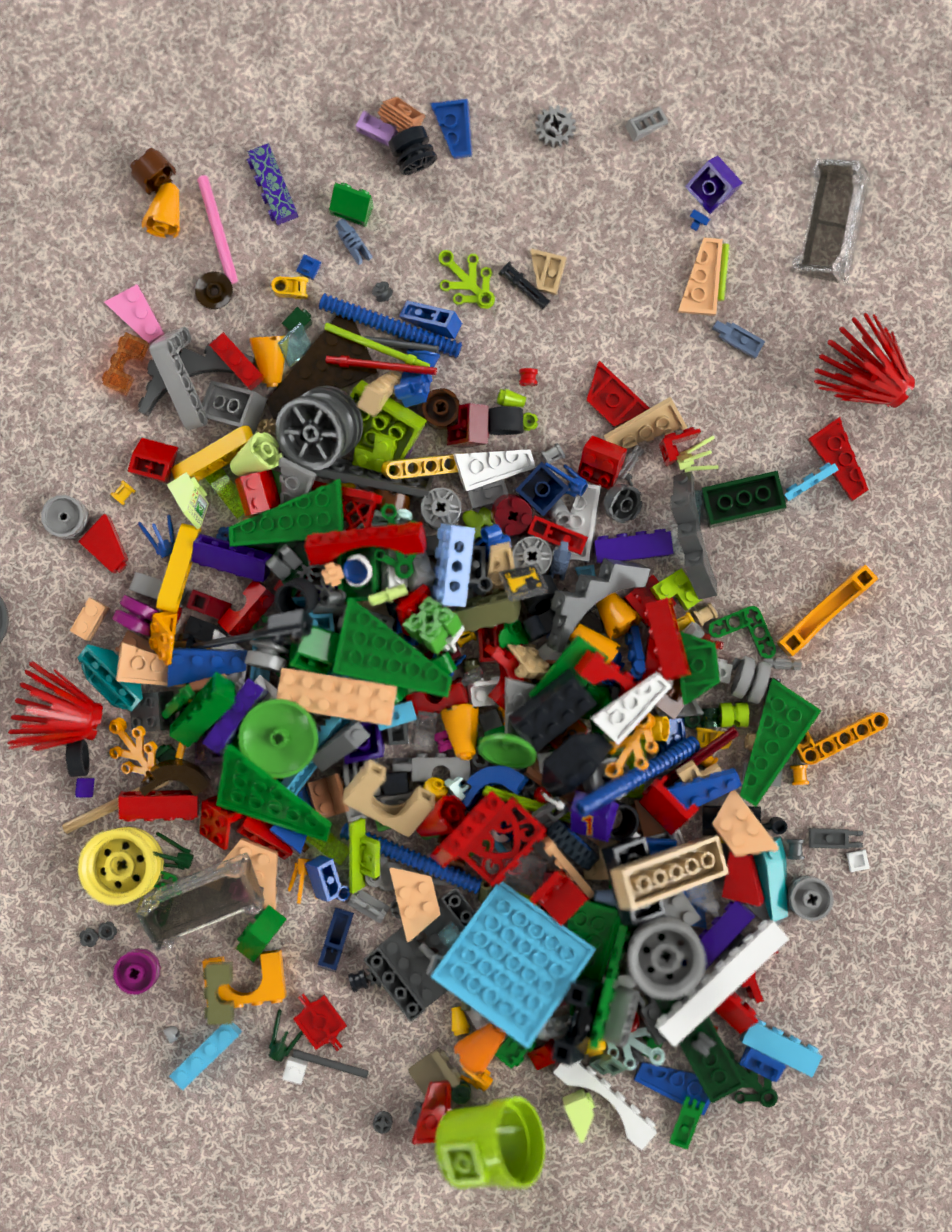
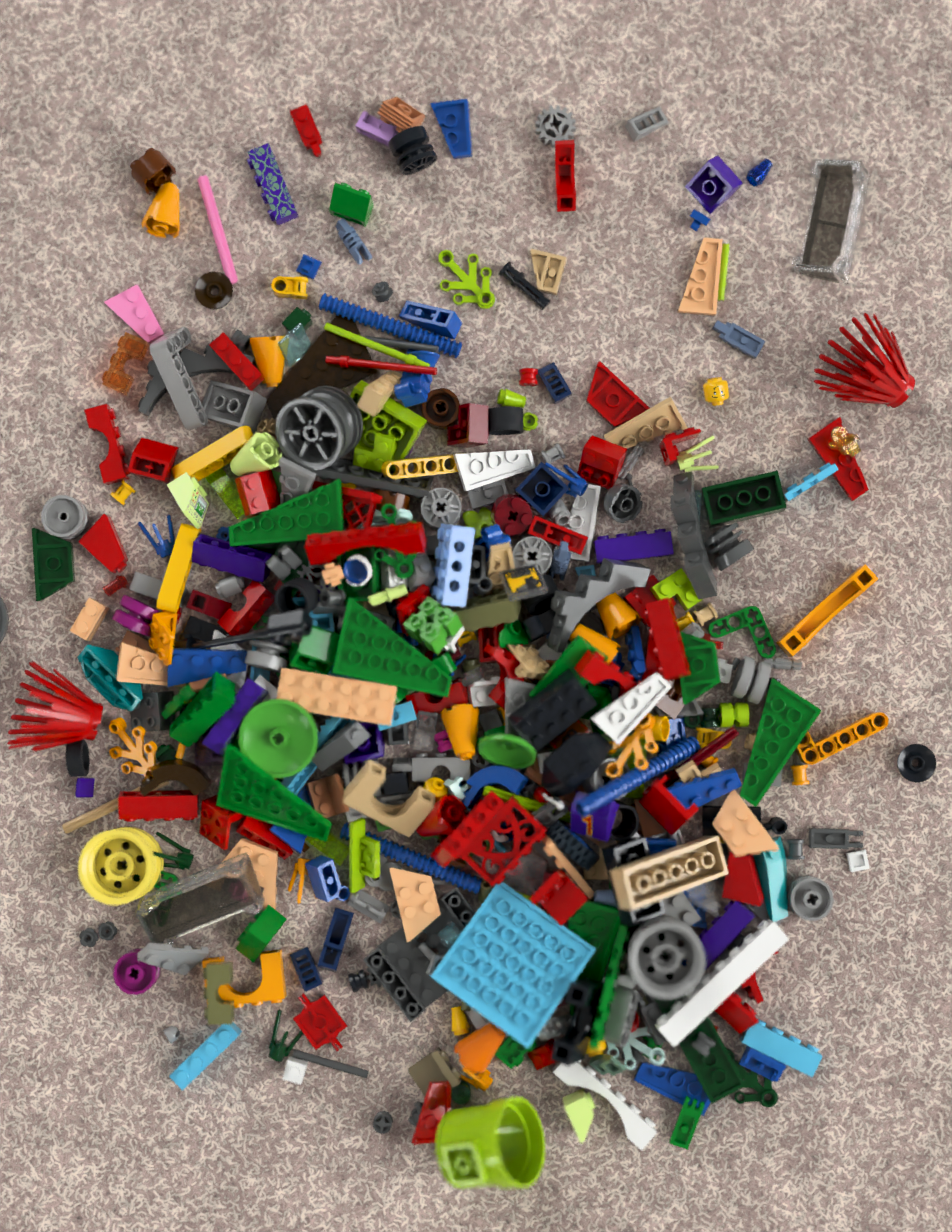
none -> dark green wing [32,528,75,602]
none -> red arch [84,404,131,485]
none -> clear red pin [102,574,128,597]
none -> light grey wing [137,943,209,975]
none -> light grey brick [215,574,245,598]
none -> dark grey wheel [230,329,252,353]
none -> red hinge [290,104,323,157]
none -> dark blue slope [290,947,324,992]
none -> dark blue slope [538,362,572,404]
none -> red arch [554,140,576,212]
none -> yellow head [703,377,729,406]
none -> dark grey wheel [704,522,754,571]
none -> clear blue cone [746,158,773,187]
none -> clear yellow hips [829,426,861,457]
none -> black dish [897,744,936,783]

